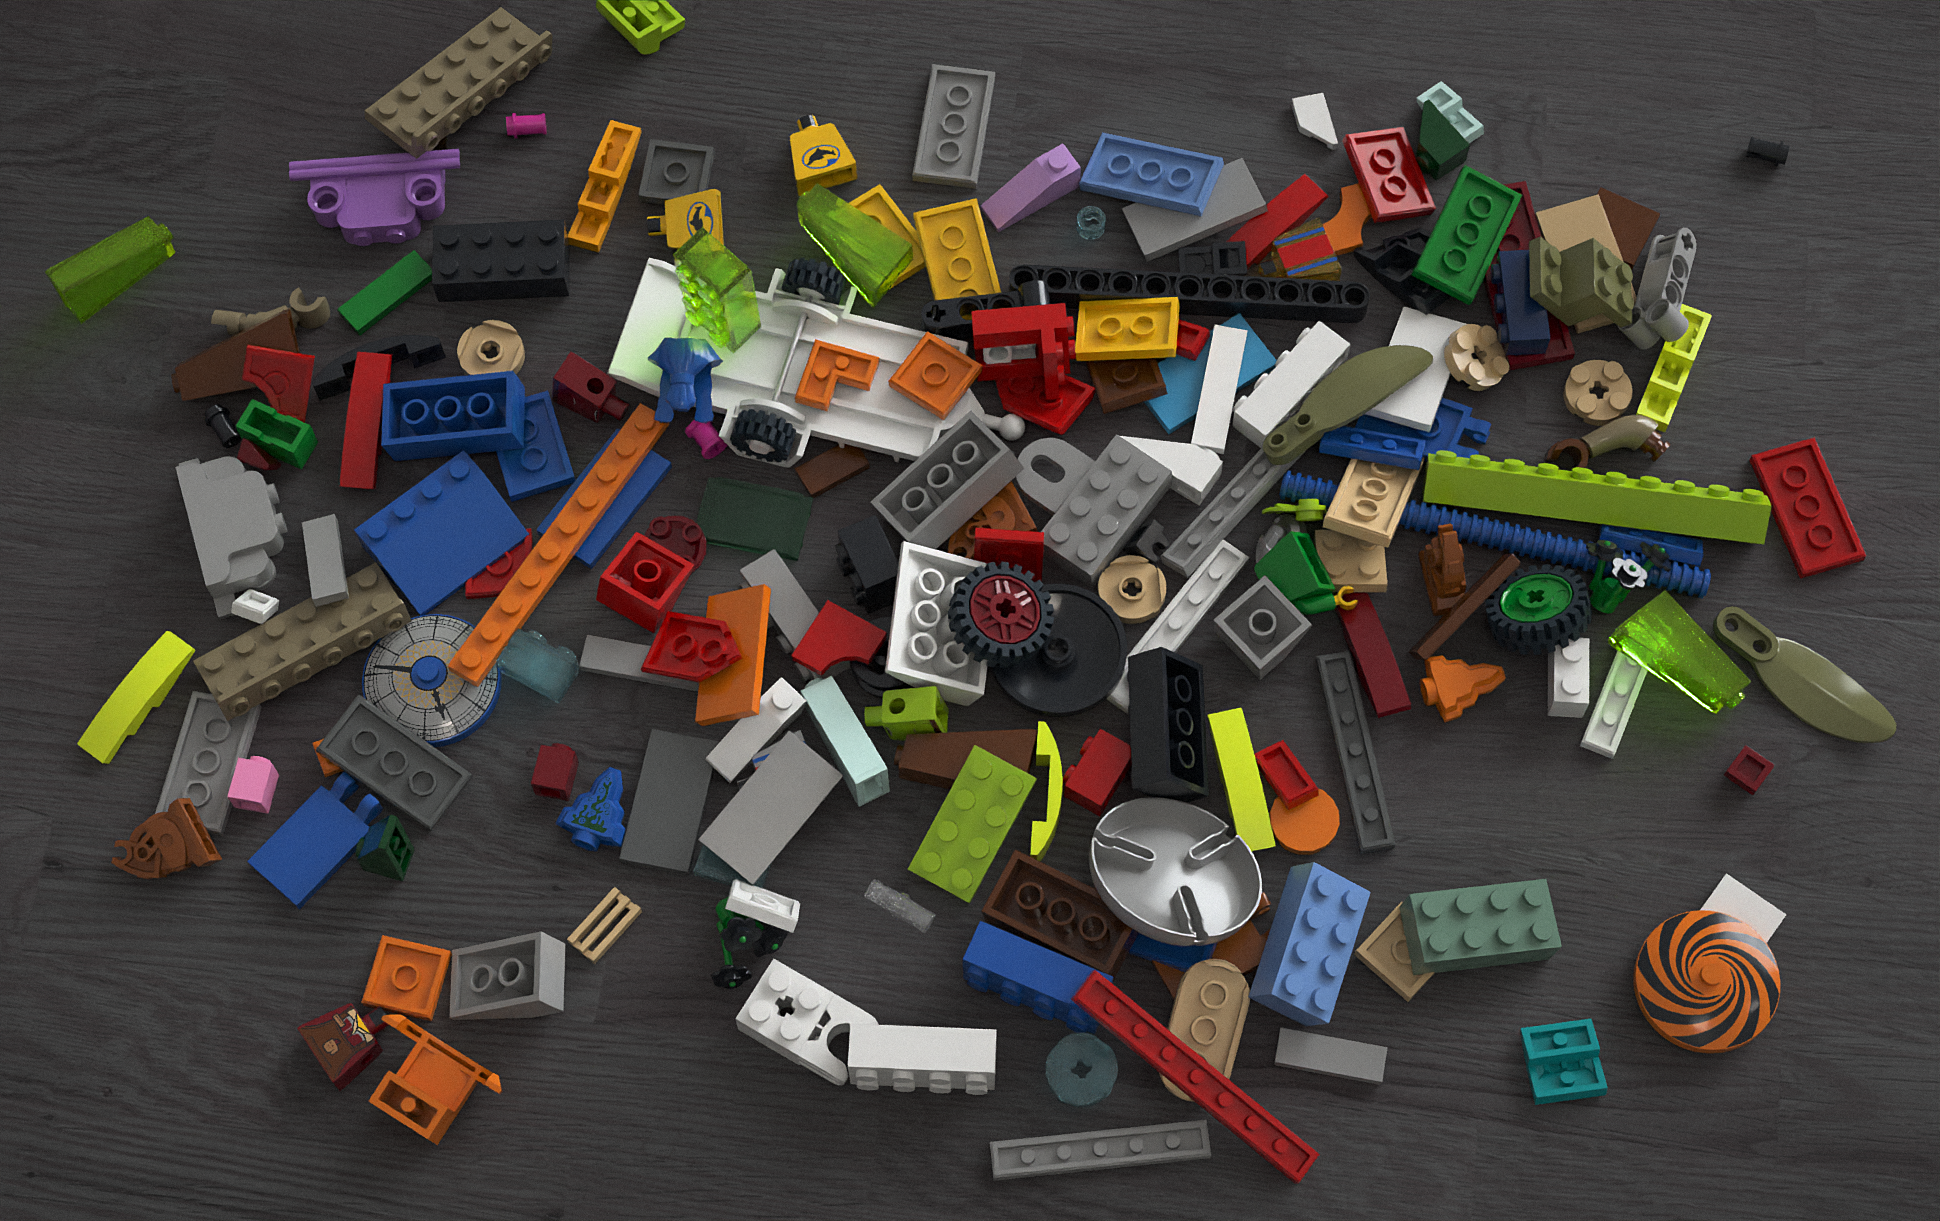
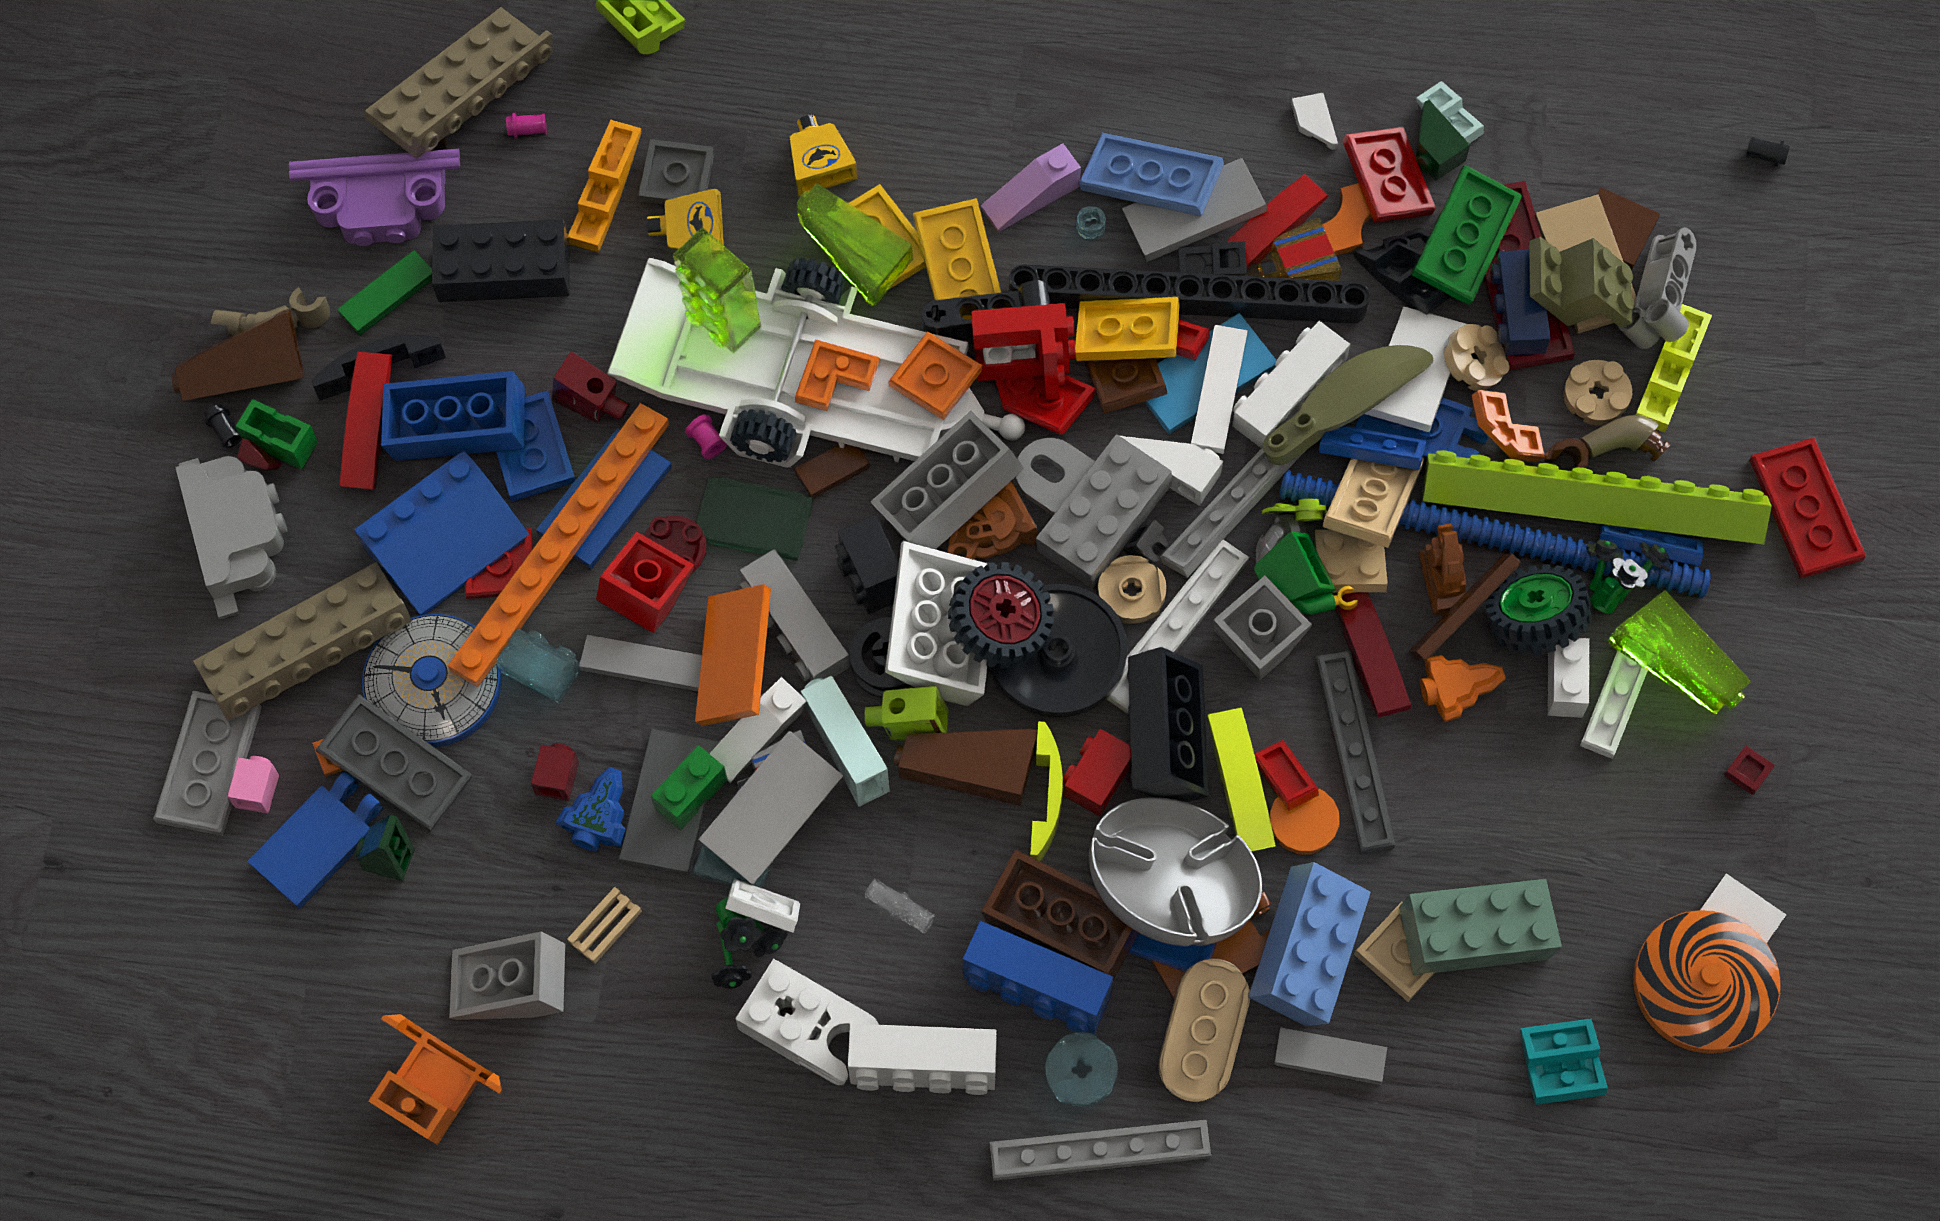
clear neon green slope [45,216,176,324] -> none
neon yellow slope [77,631,196,764] -> none
dark orange piece [111,798,222,879] -> none
white tile [231,589,279,624] -> none
red tile [242,345,315,423] -> none
torso [297,1003,389,1091] -> none
light grey tile [302,514,349,607] -> none
orange tile [361,935,452,1021] -> none
tan plate [457,320,525,375] -> none
red tile [641,611,742,682] -> none
blue piece [648,337,723,424] -> none
red tile [791,600,887,676] -> none
lime plate [908,745,1037,903] -> none
light grey tile [912,64,995,189] -> none
red tile [974,528,1044,582] -> none
red tile [1071,970,1320,1184] -> none
olive plant [1713,606,1897,743] -> none
none -> green brick [651,745,728,831]
none -> orange tile [1472,390,1545,462]

